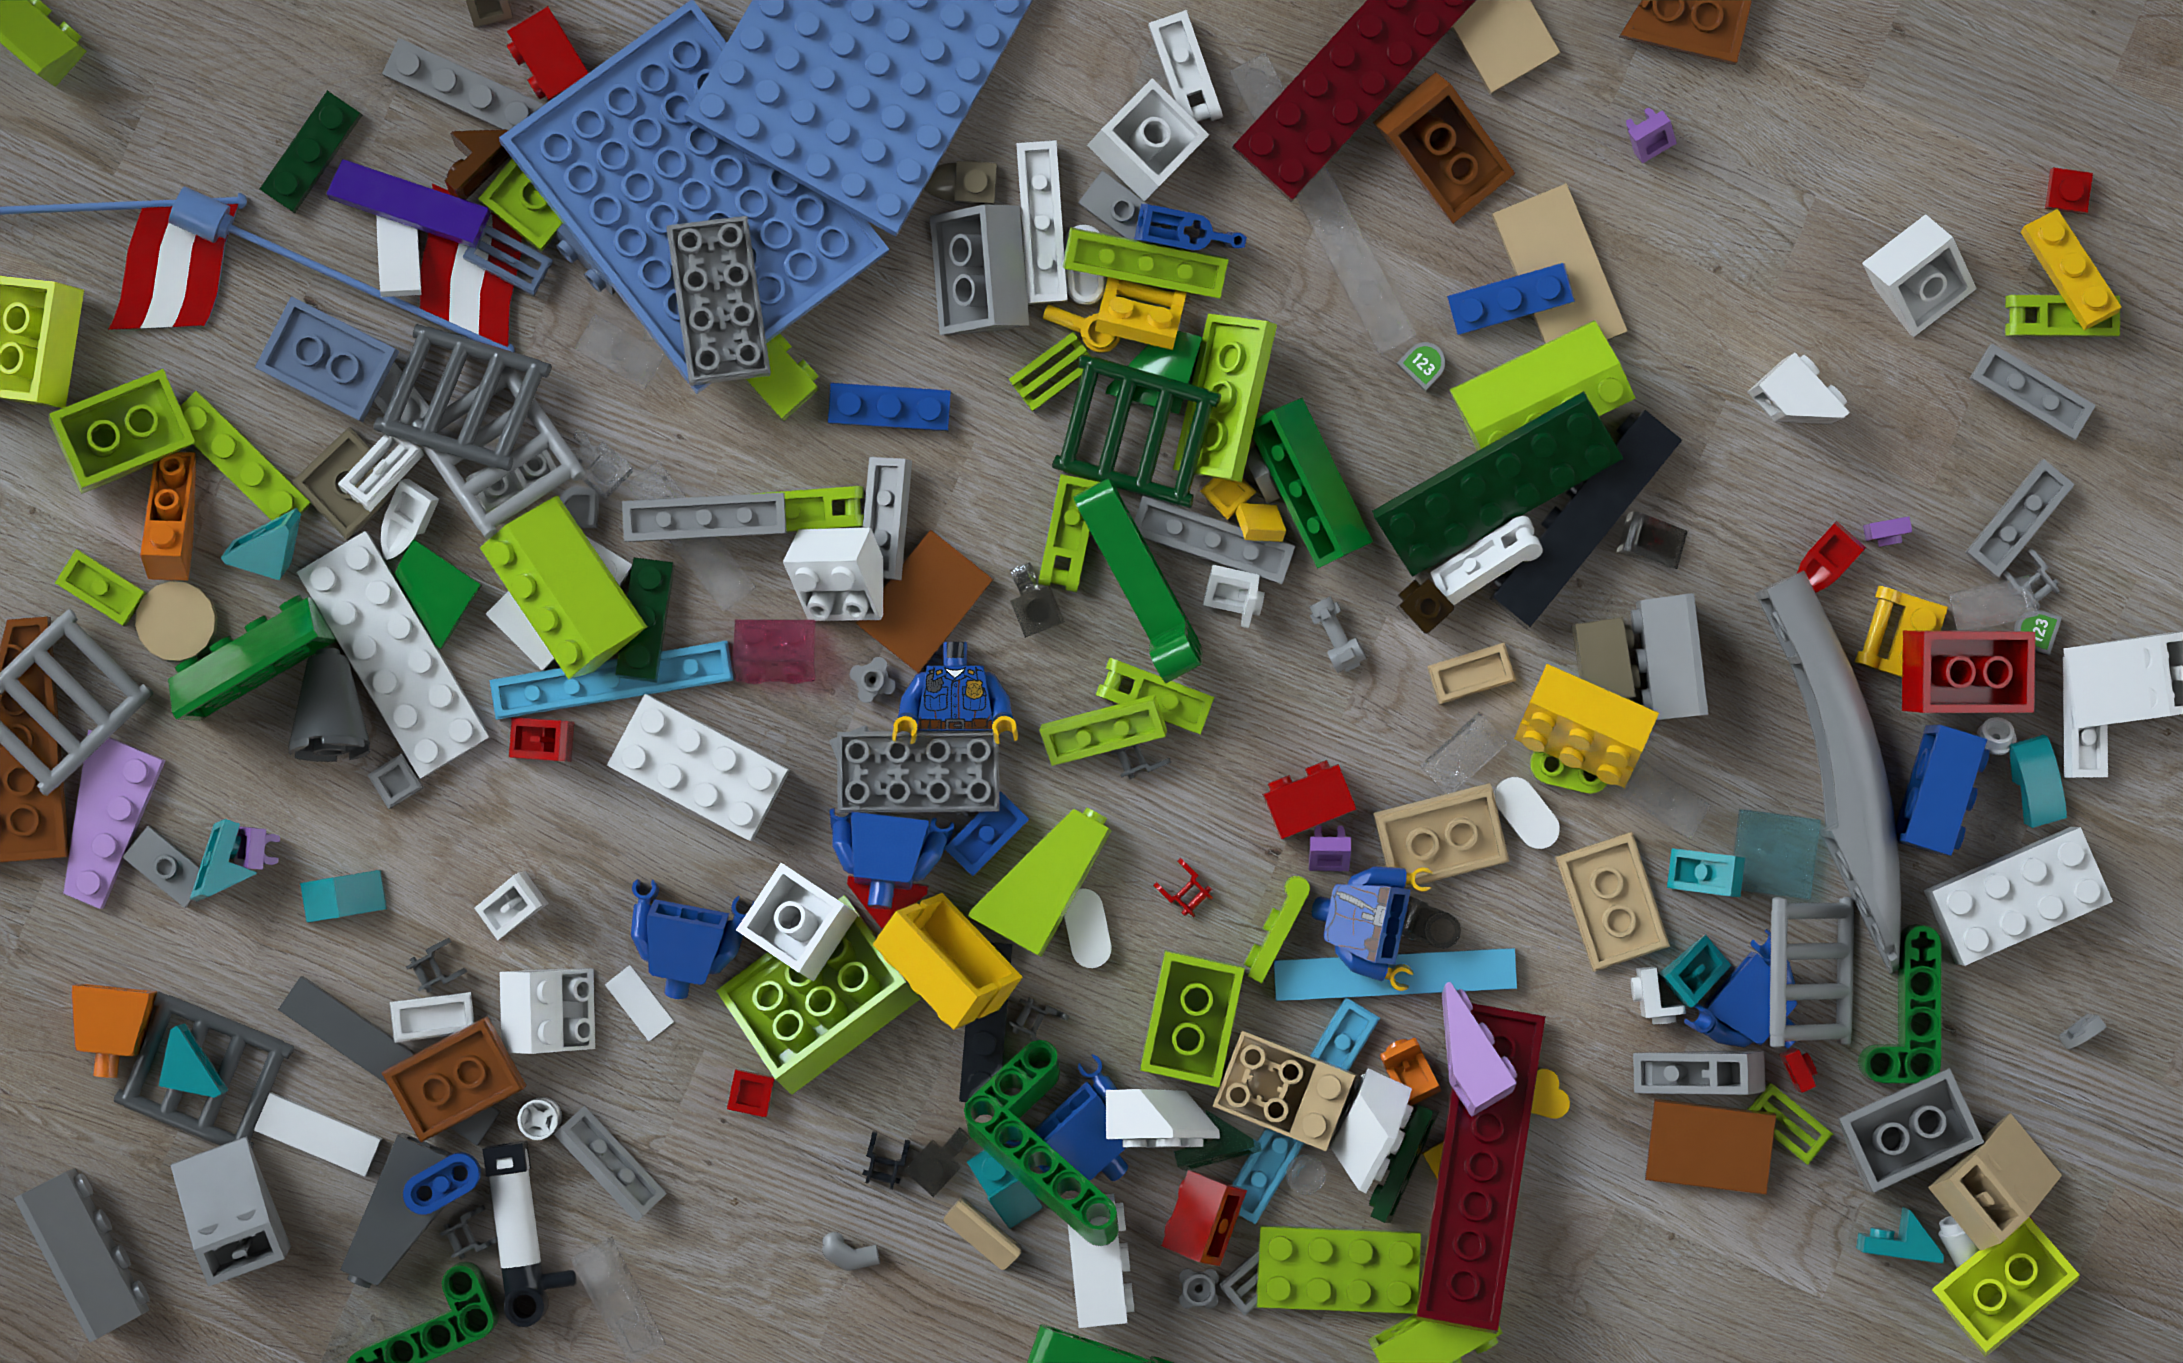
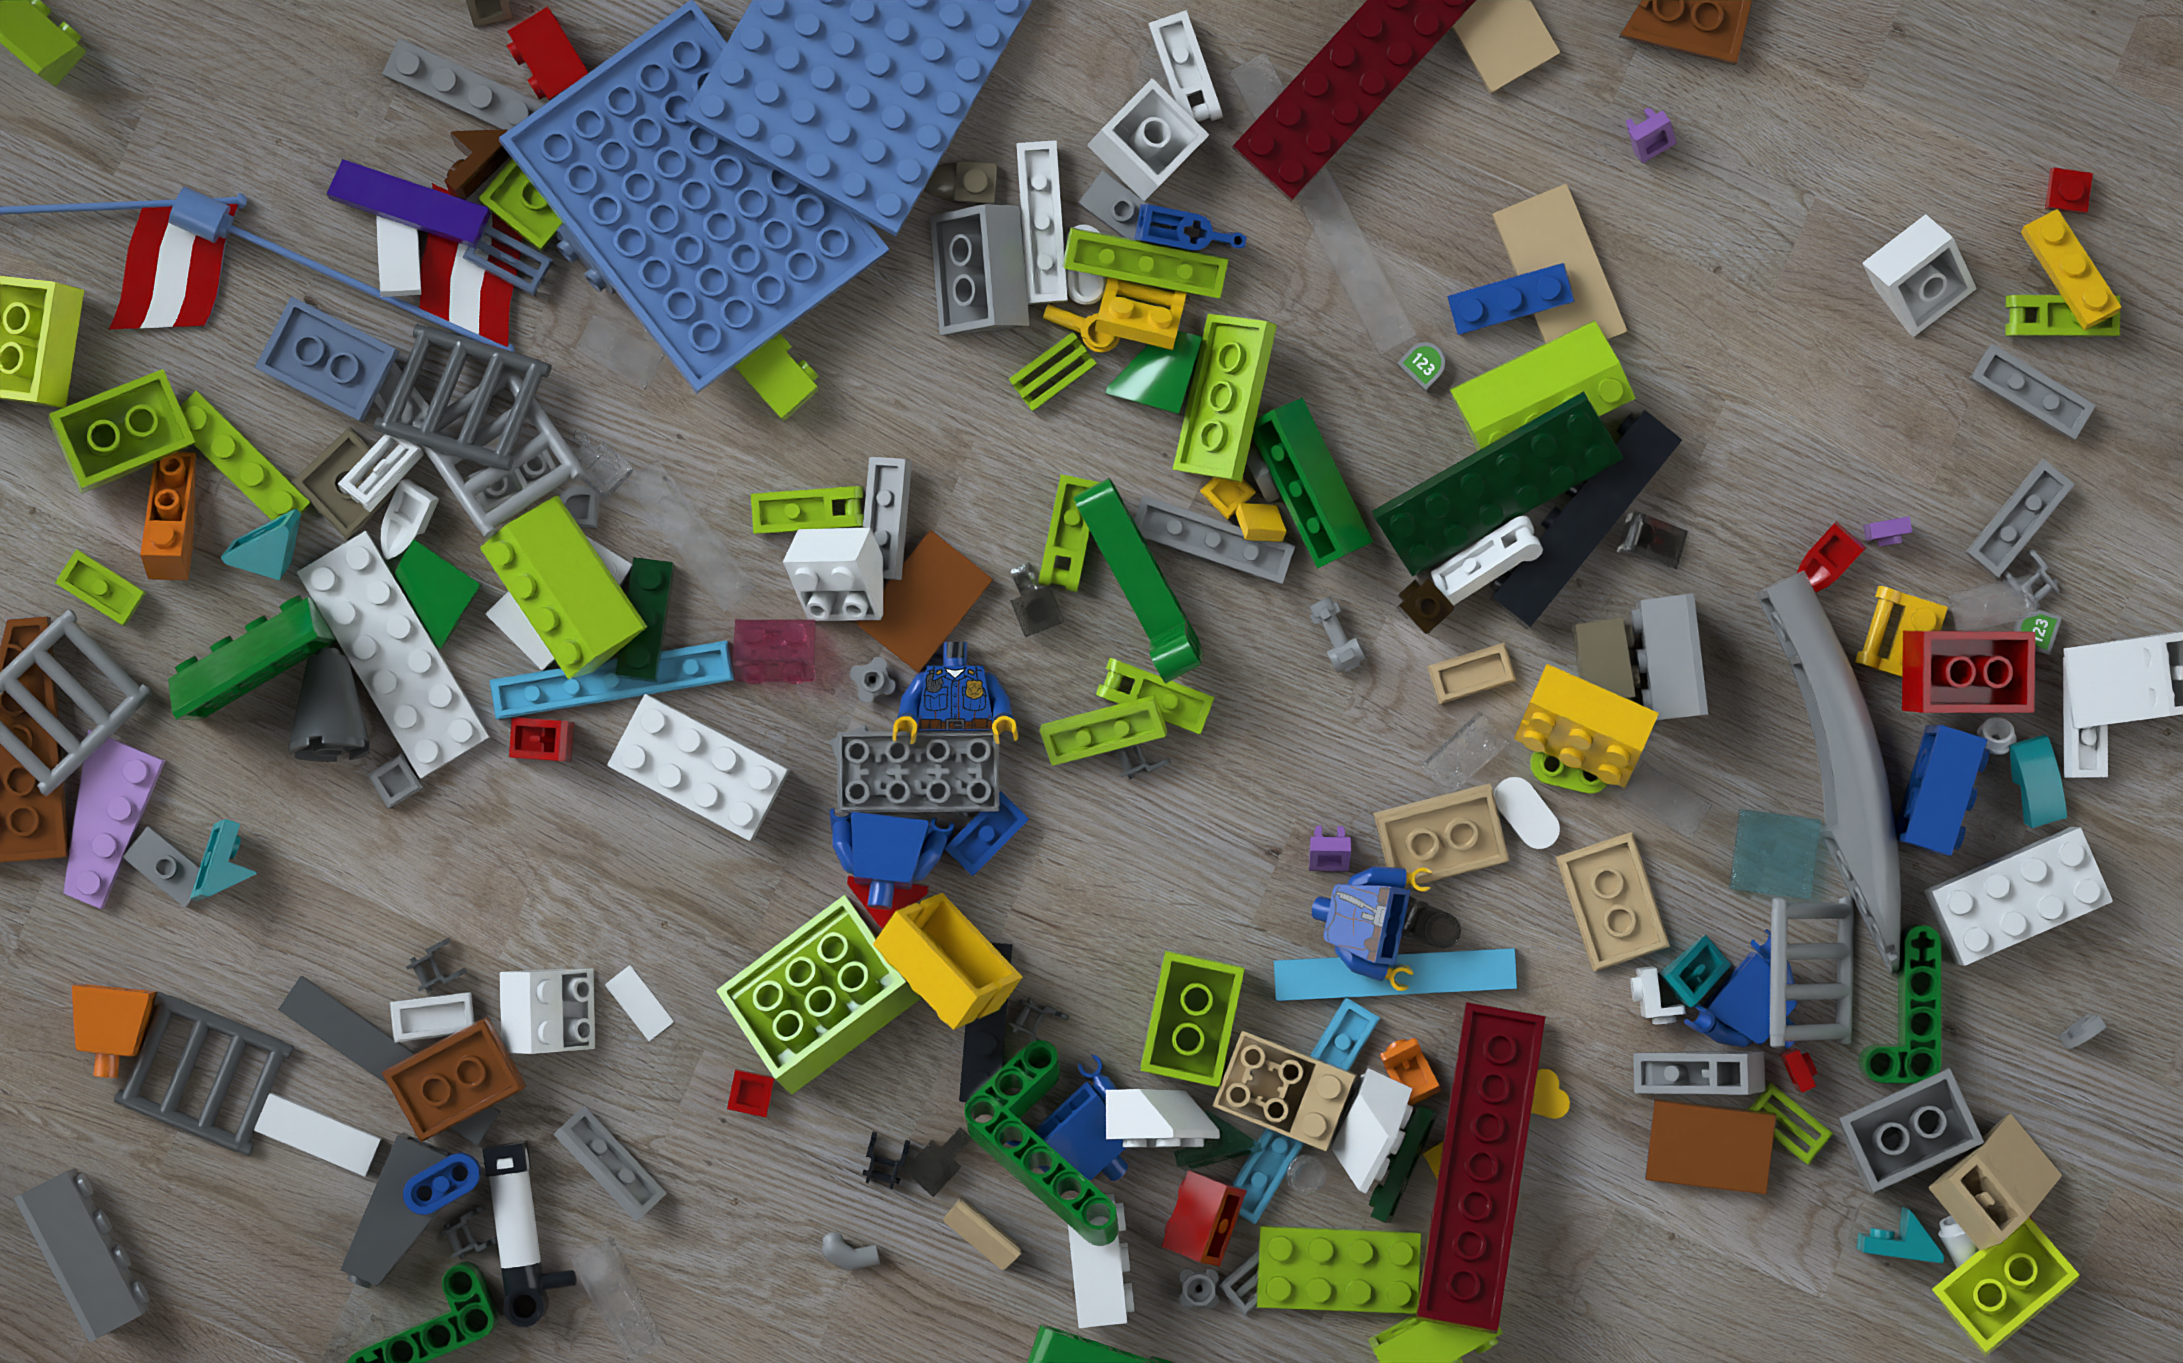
tan tile [135,581,218,661] -> none
teal slope [158,1023,229,1098] -> none
light grey slope [170,1136,291,1287] -> none
medium lavender tile [233,826,280,869] -> none
dark green plate [259,90,363,214] -> none
teal slope [300,870,387,923] -> none
white slope [474,871,549,940] -> none
white wheel [518,1097,562,1140] -> none
light grey plate [622,493,787,542] -> none
blue torso [631,879,754,999] -> none
light grey tile [666,216,771,386] -> none
white brick [736,863,858,981] -> none
blue plate [828,383,951,432] -> none
teal slope [966,1145,1043,1229] -> none
lime slope [968,807,1112,957] -> none
dark green bar [1052,354,1221,508] -> none
white tile [1064,888,1112,968] -> none
red piece [1153,857,1213,918] -> none
white bracket [1203,565,1265,628] -> none
lime plate [1243,876,1310,984] -> none
red brick [1262,760,1356,839] -> none
dark orange slope [1373,72,1516,224] -> none
lavender slope [1442,981,1517,1117] -> none
teal slope [1667,848,1745,898] -> none
white slope [1747,353,1850,424] -> none

